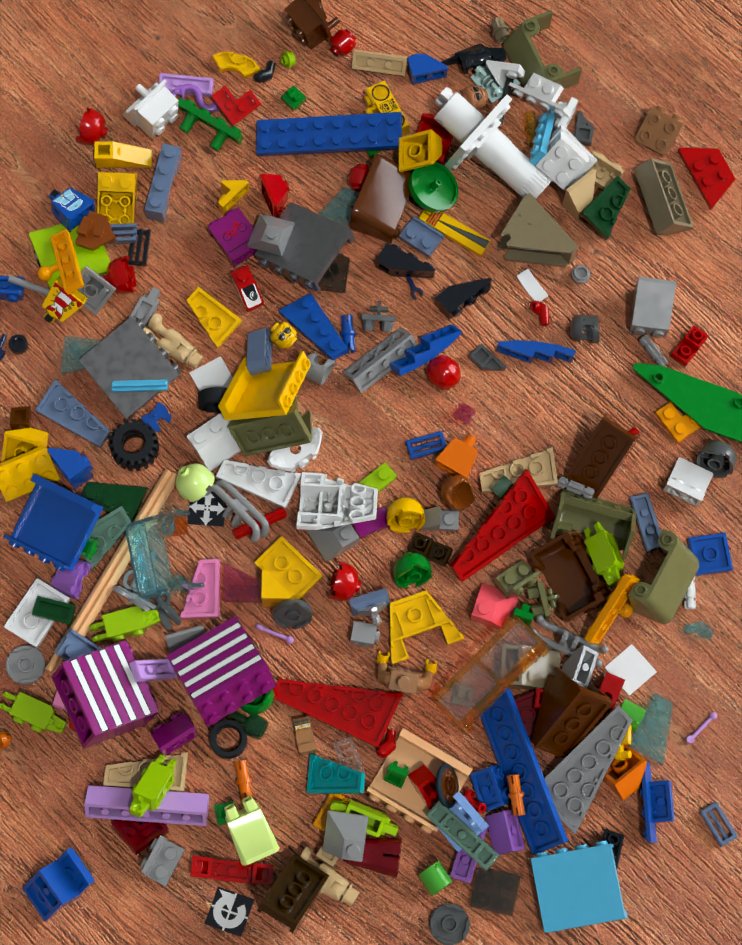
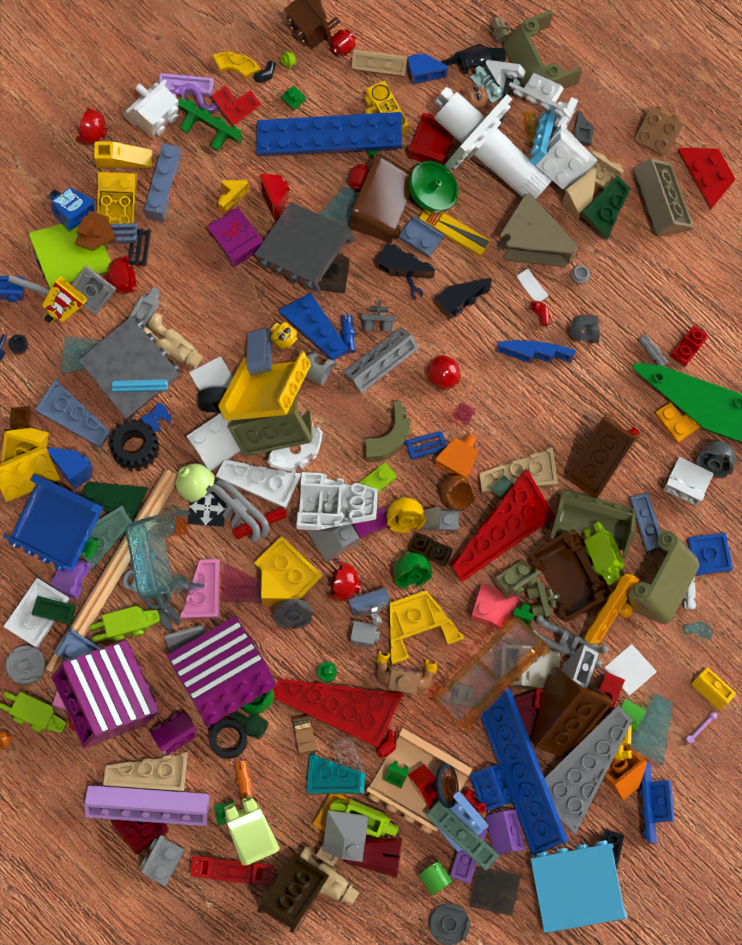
blue bracket [22,847,95,922] -> none
light orange plate [37,228,84,295] -> none
light grey piece [112,585,156,611] -> none
lavender tile [129,659,177,682] -> none
lime hinge [129,754,177,818] -> none
yellow wing [186,286,242,349] -> none
sticker [205,887,254,937] -> none
slope [231,265,264,312] -> none
light grey slope [247,214,295,256] -> none
lavender hinge [255,624,294,644] -> none
blue slope [390,324,462,376] -> none
yellow slope [399,129,442,172] -> none
dark grey tile [468,343,506,371] -> none
orange pin [507,774,526,816] -> none
light grey axle [557,477,594,499] -> none
light grey slope [629,276,676,338] -> none
sand blue tile [699,802,738,847] -> none
none -> green tile [317,662,337,683]
none -> olive arch [365,401,410,463]
none -> yellow slope [692,667,736,710]

